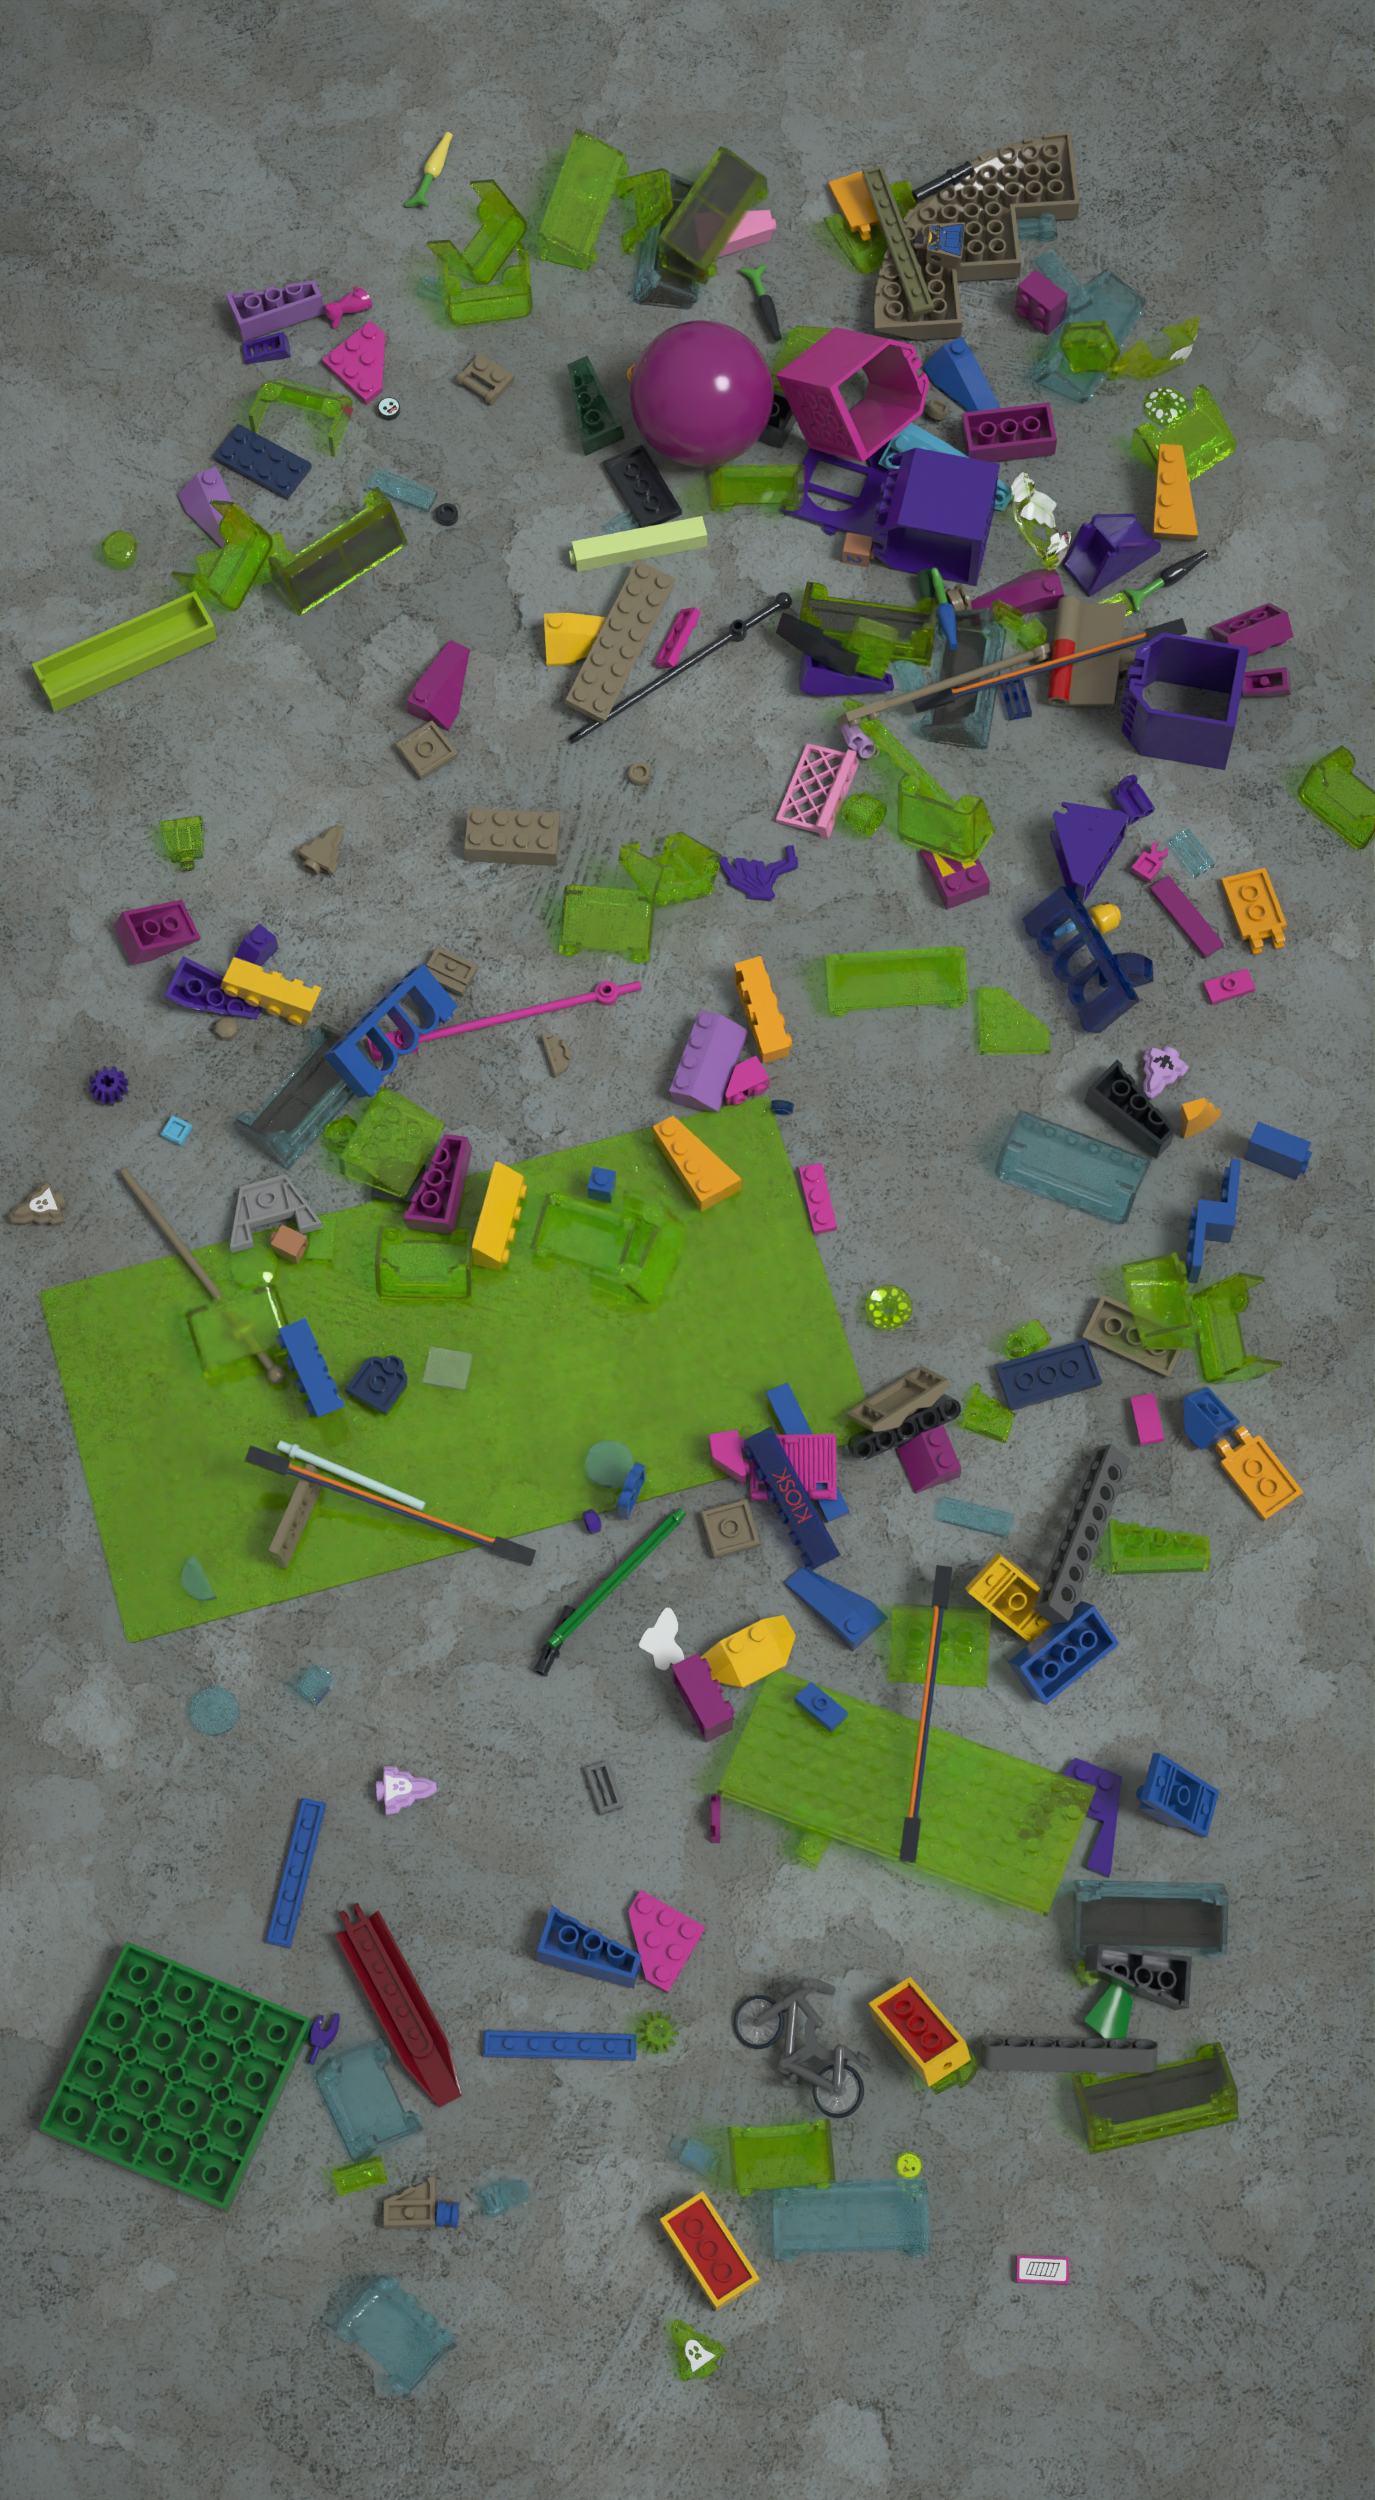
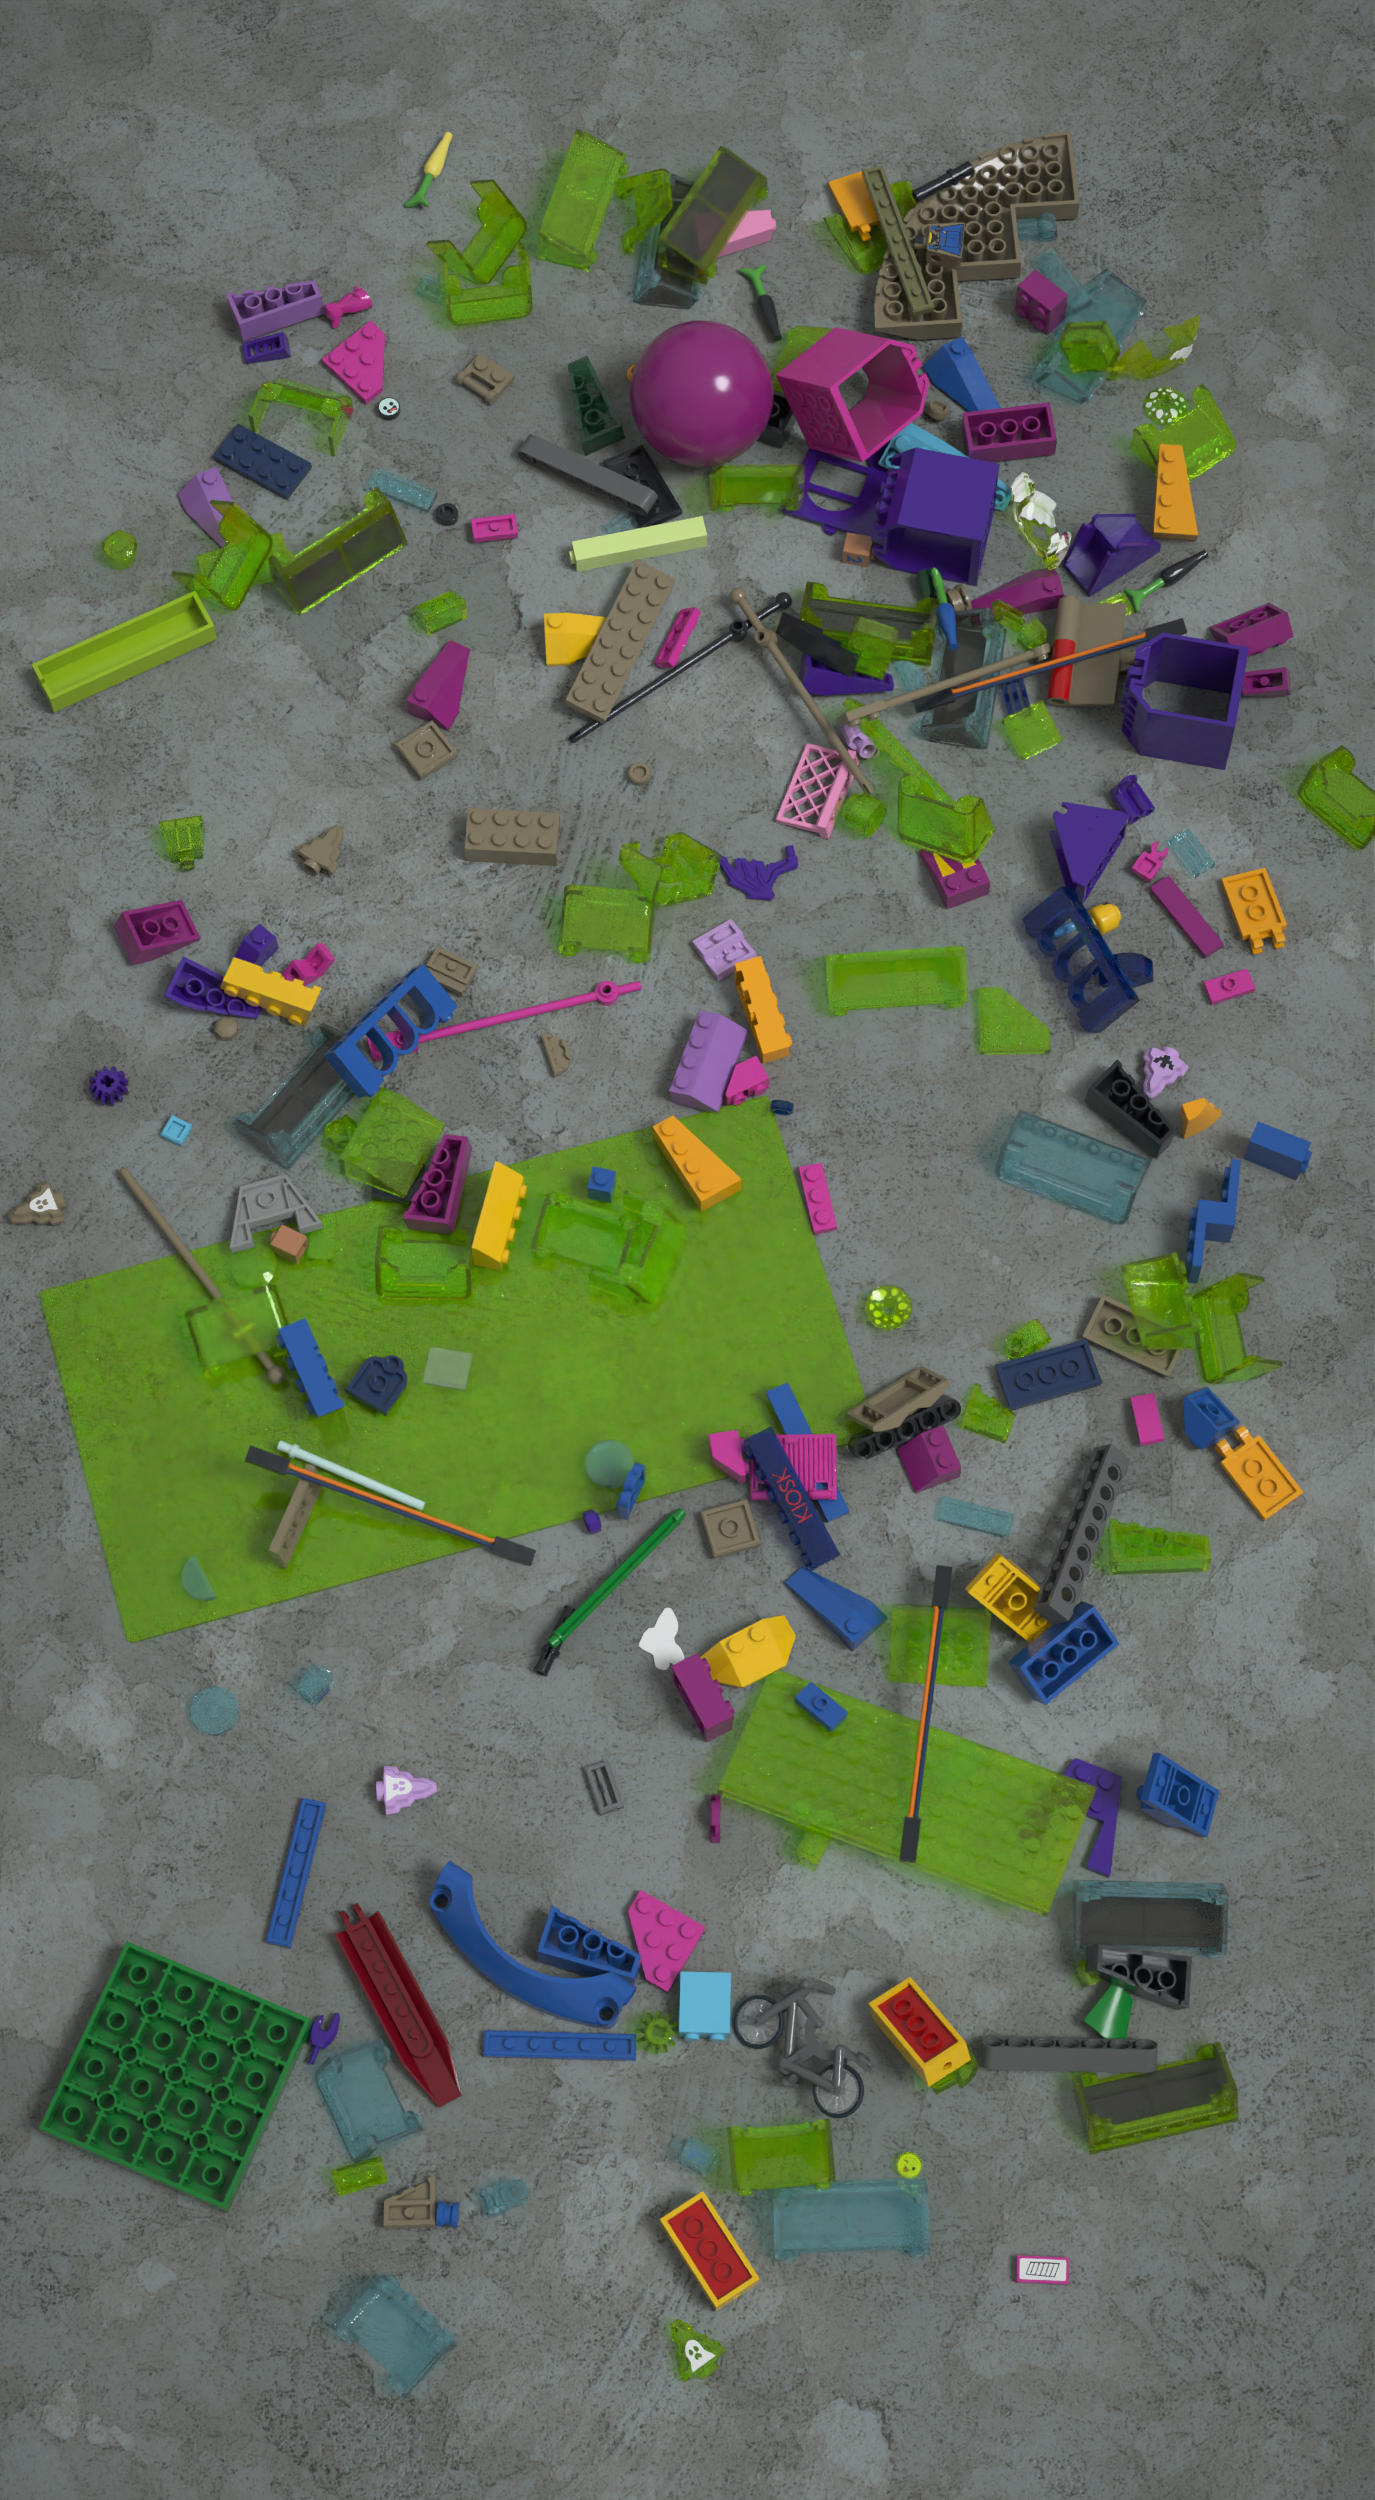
none -> dark pink slope [282,943,335,987]
none -> clear neon green slope [412,590,468,636]
none -> blue panel [430,1861,637,2029]
none -> dark pink plate [471,514,518,543]
none -> dark grey beam [517,434,658,516]
none -> medium azure brick [679,1971,731,2042]
none -> lavender slope [692,919,757,981]
none -> dark tan bar [729,587,874,796]
none -> clear neon green plate [1001,700,1063,761]

